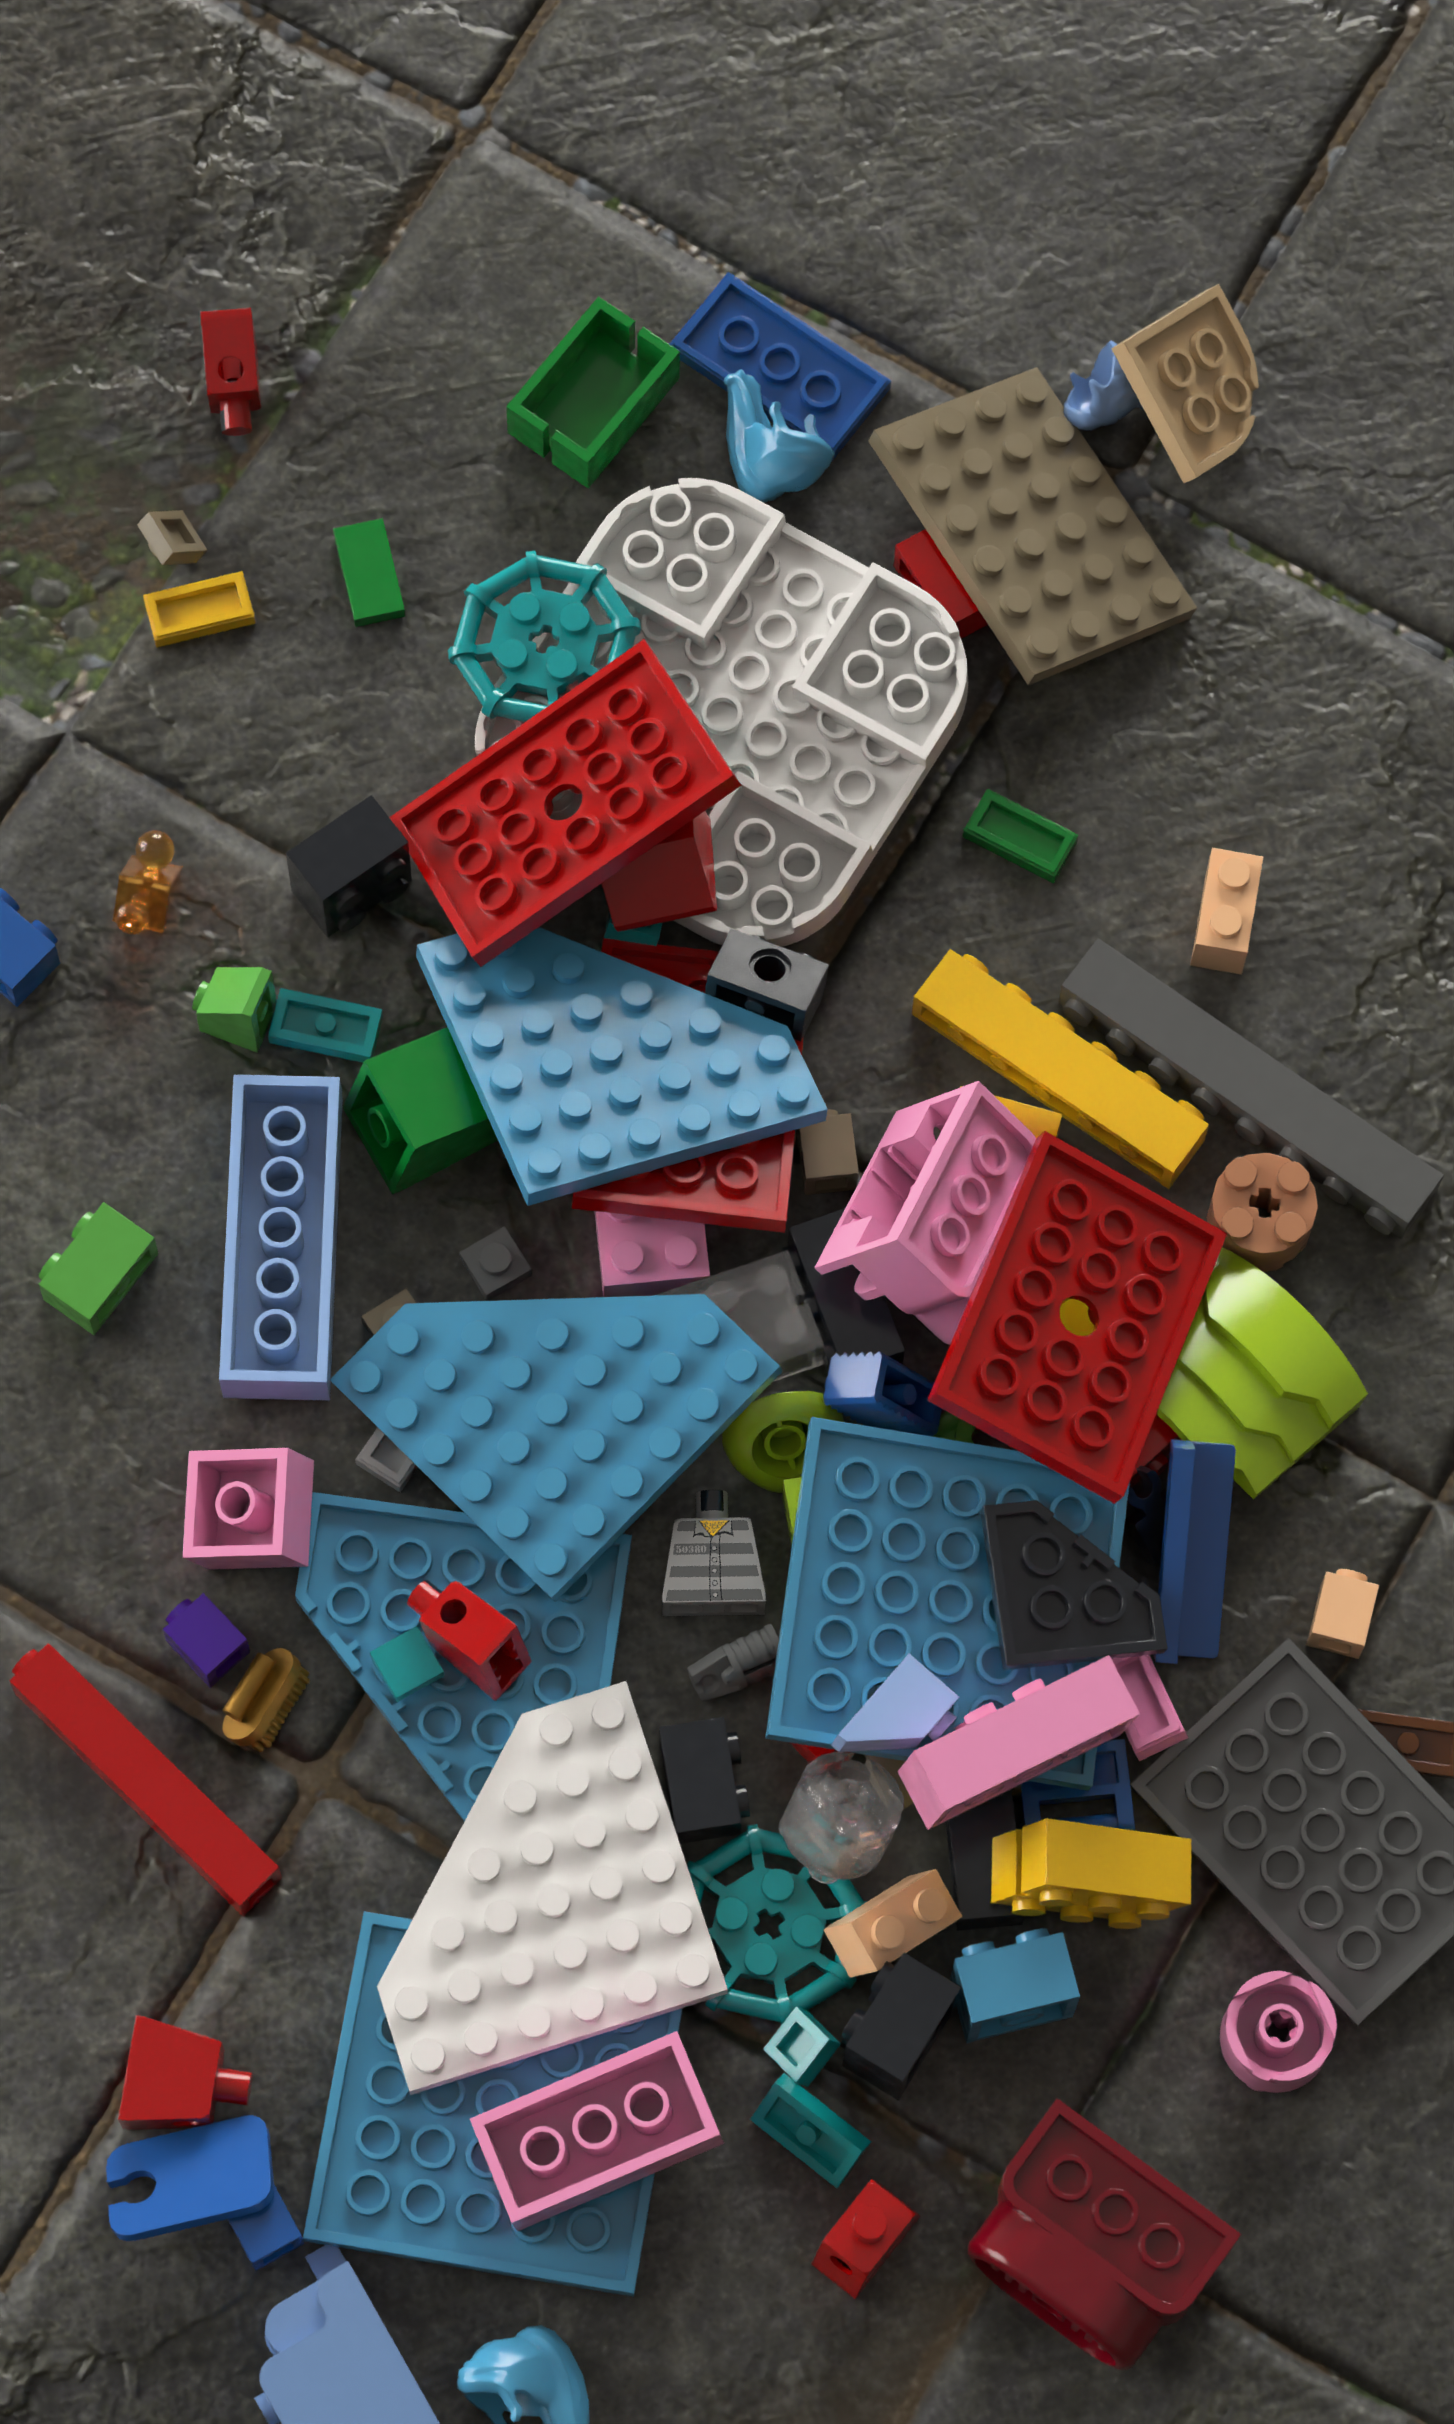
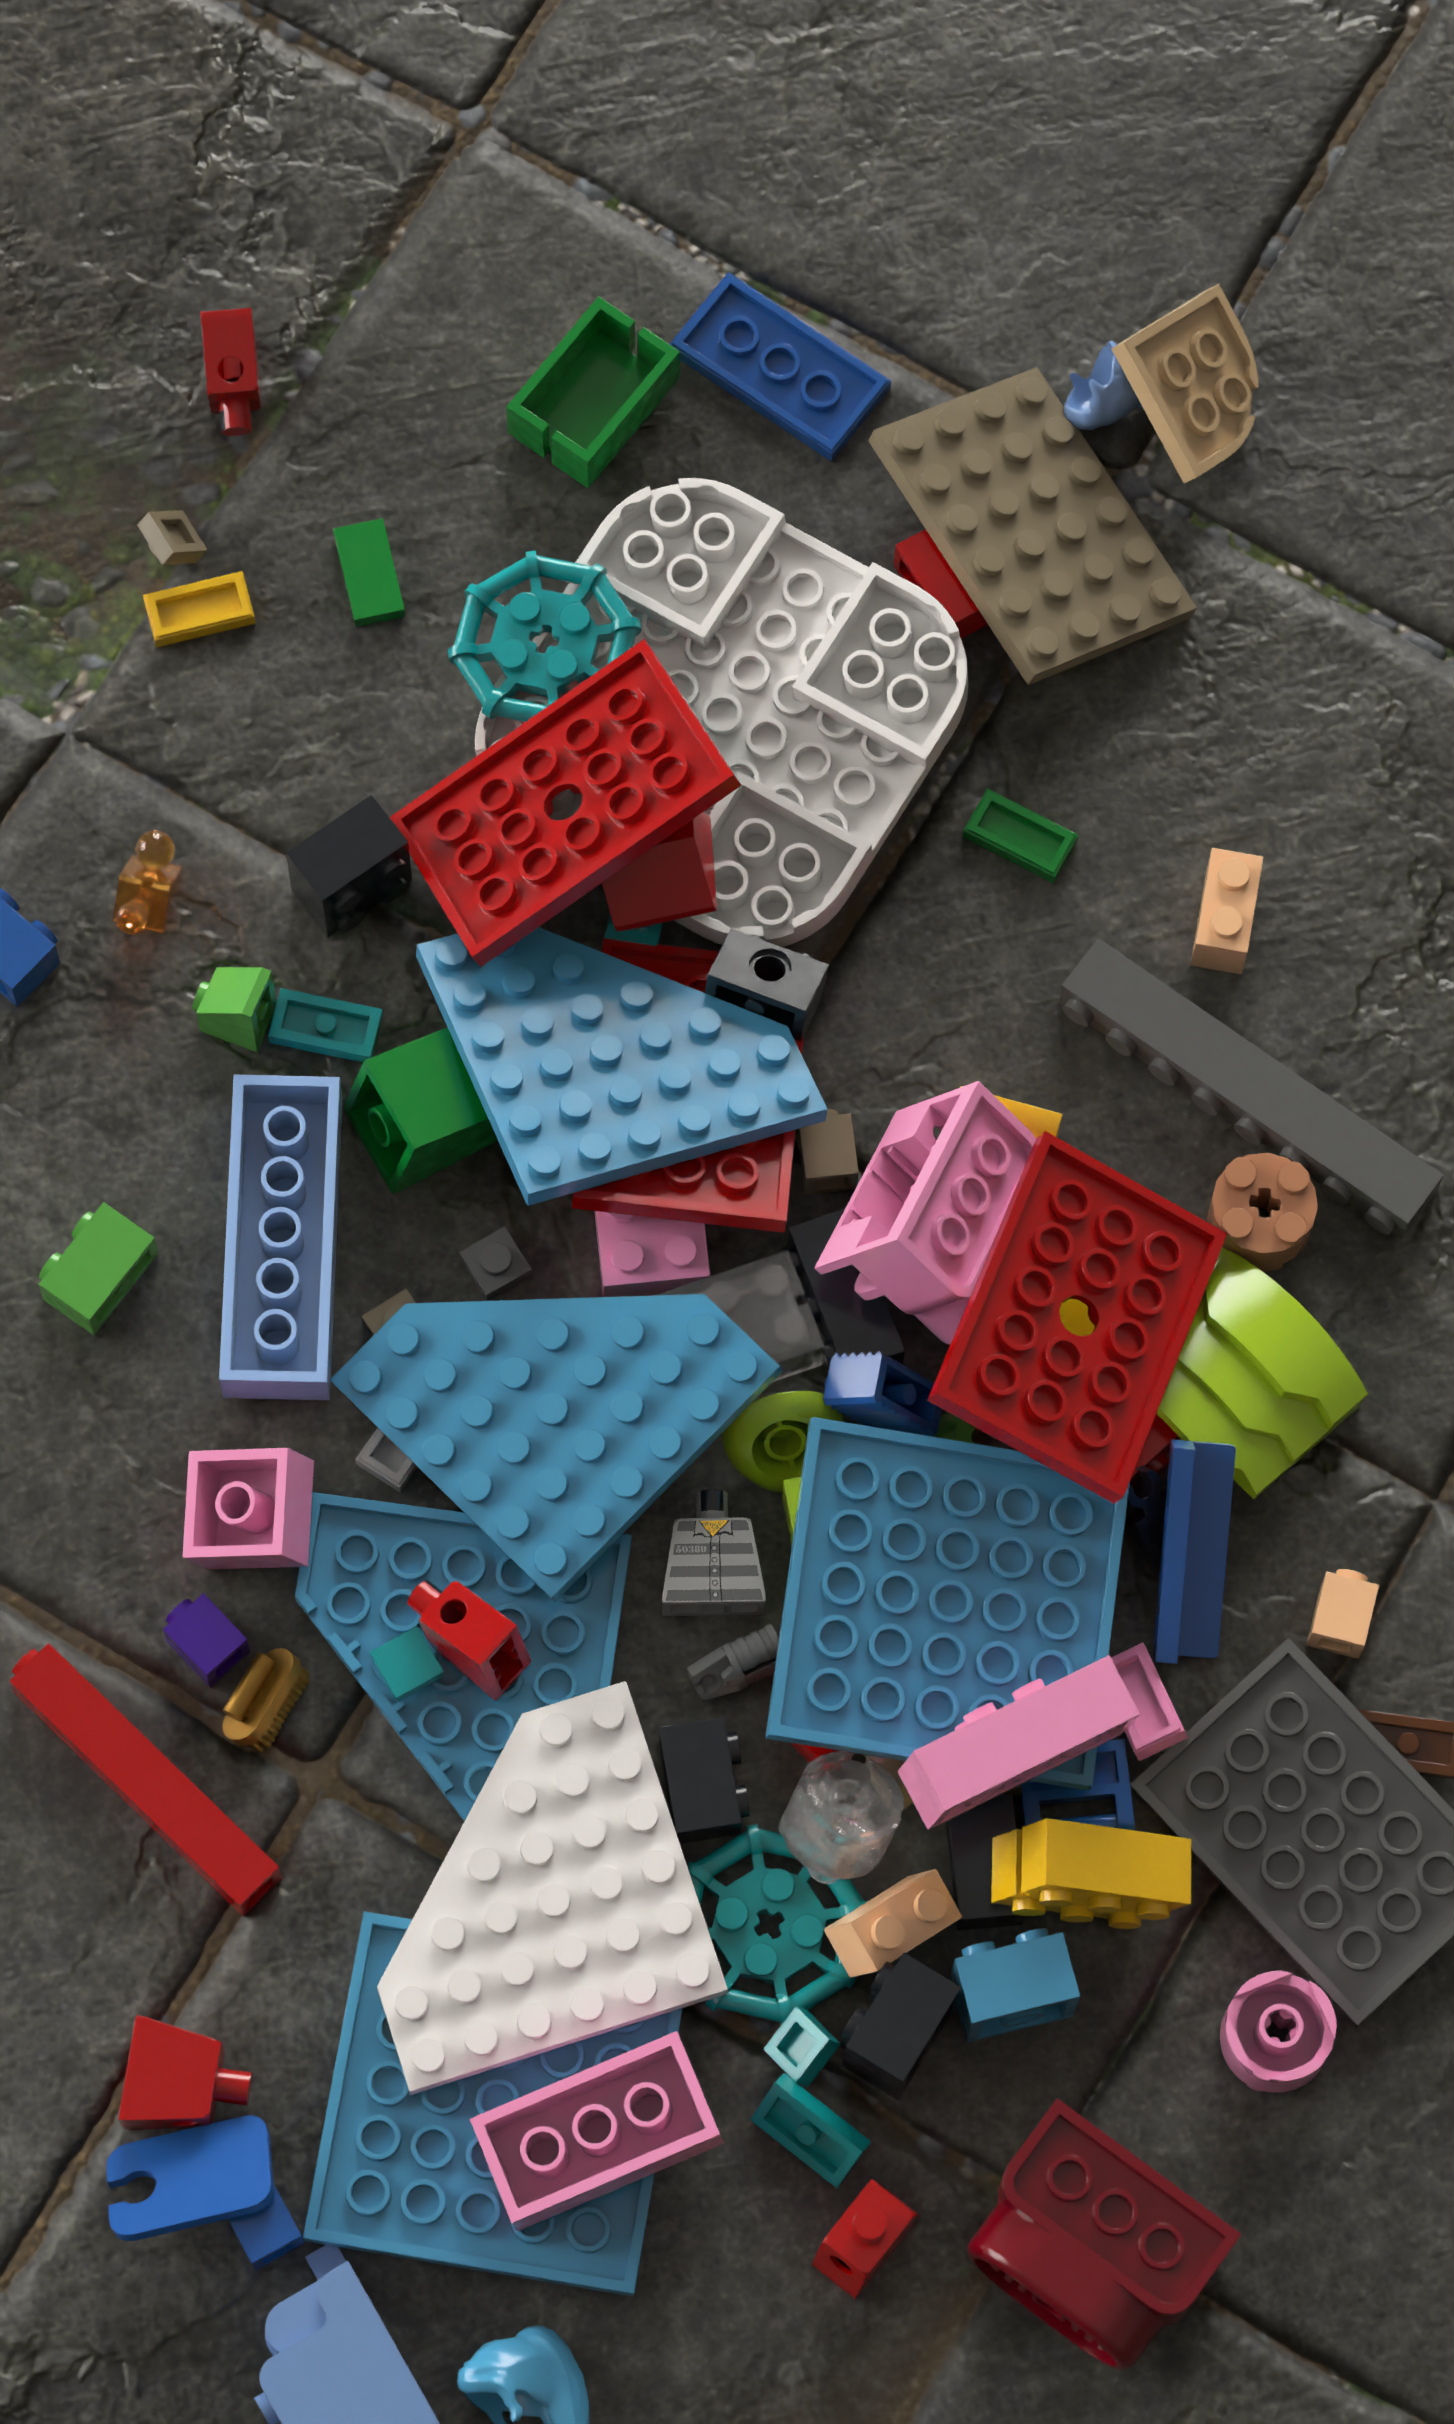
dark azure piece [724,369,835,502] -> none
light blue slope [831,1653,959,1752] -> none
yellow brick [912,949,1209,1189] -> none
black plate [980,1500,1168,1670] -> none

